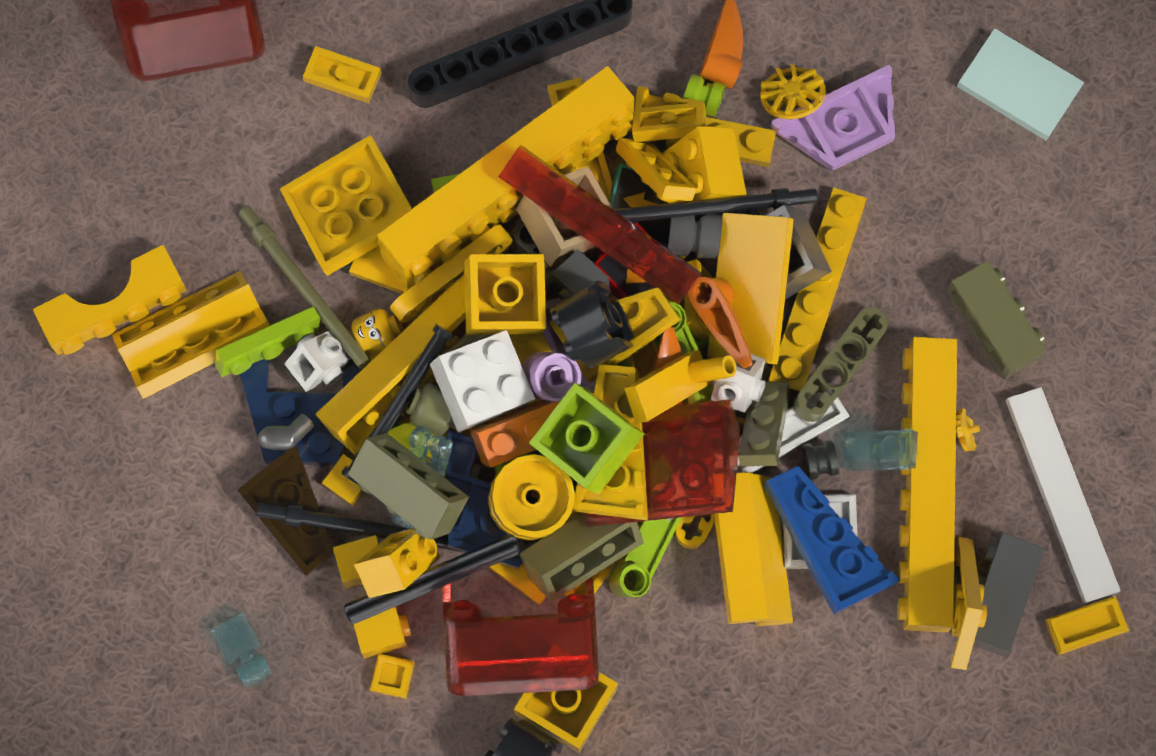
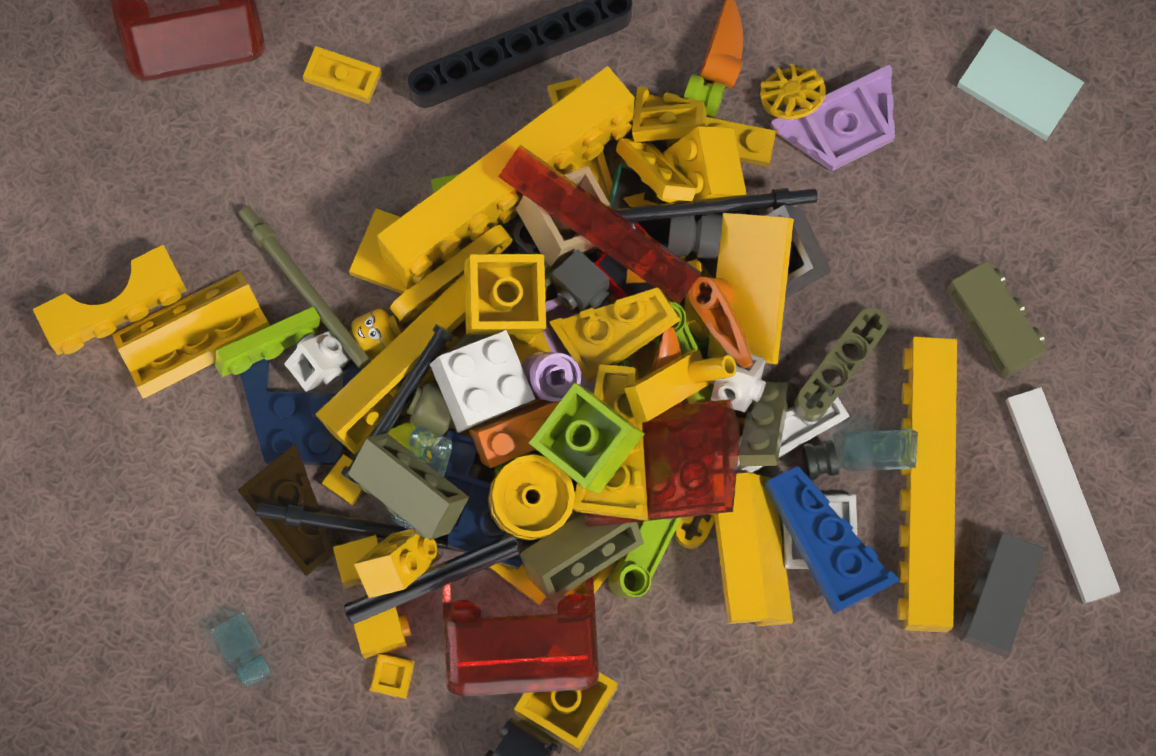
flat silver arm [258,414,314,450] -> none
yellow plate [280,135,413,276] -> none
black brick [550,281,634,368] -> none
yellow plate [768,187,867,394] -> none
yellow wing [951,537,987,670] -> none
yellow plant [956,408,980,452] -> none
yellow tile [1045,596,1129,655] -> none

